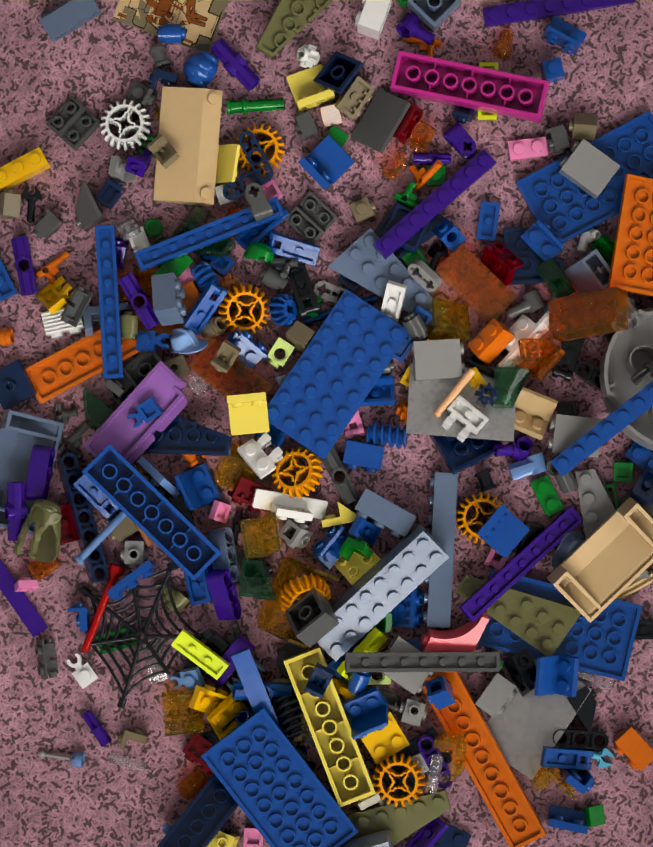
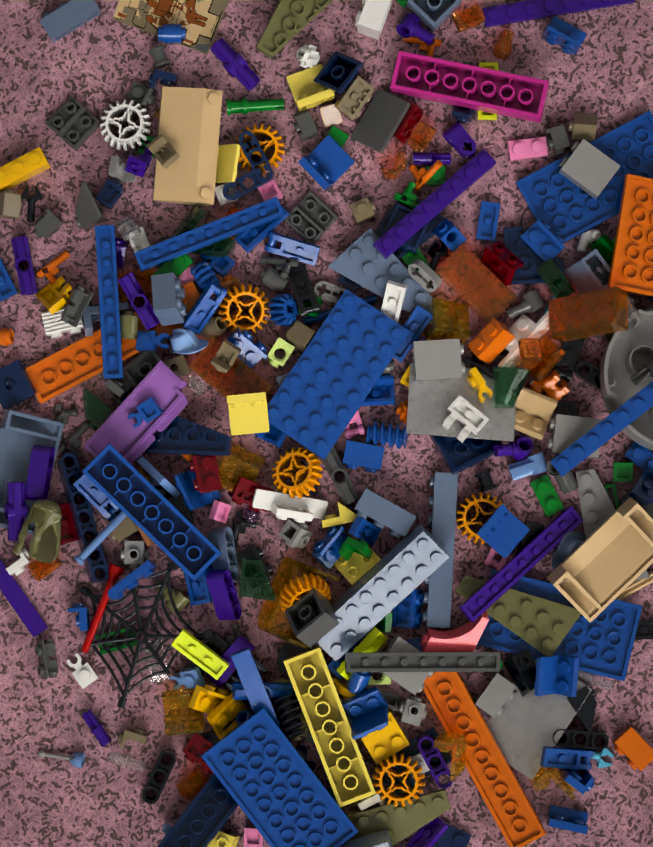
bright pink plate [14,577,38,592] -> none
green plate [144,218,163,238] -> none
blue hair [183,50,218,88] -> none
white plate [237,432,283,480] -> none
clear yellow bracket [240,512,282,559] -> none
green hair [243,242,274,263] -> none
dark grey piece [244,183,273,222] -> none
dark blue bracket [305,663,335,698] -> none
dark grey brick [402,312,428,341] -> none
clear axle [425,754,443,794] -> none
blue brick [426,675,455,710] -> none
light nougat bar [434,368,476,417] -> none
dark blue gear [474,383,499,408] -> none
blue brick [540,57,565,83] -> none
green tile [584,804,606,827] -> none
none -> white bracket [6,547,31,576]
none -> black beam [142,749,177,804]
none -> dark red bracket [189,454,222,494]
none -> clear orange bracket [451,3,485,33]
none -> orange animal [529,370,570,401]

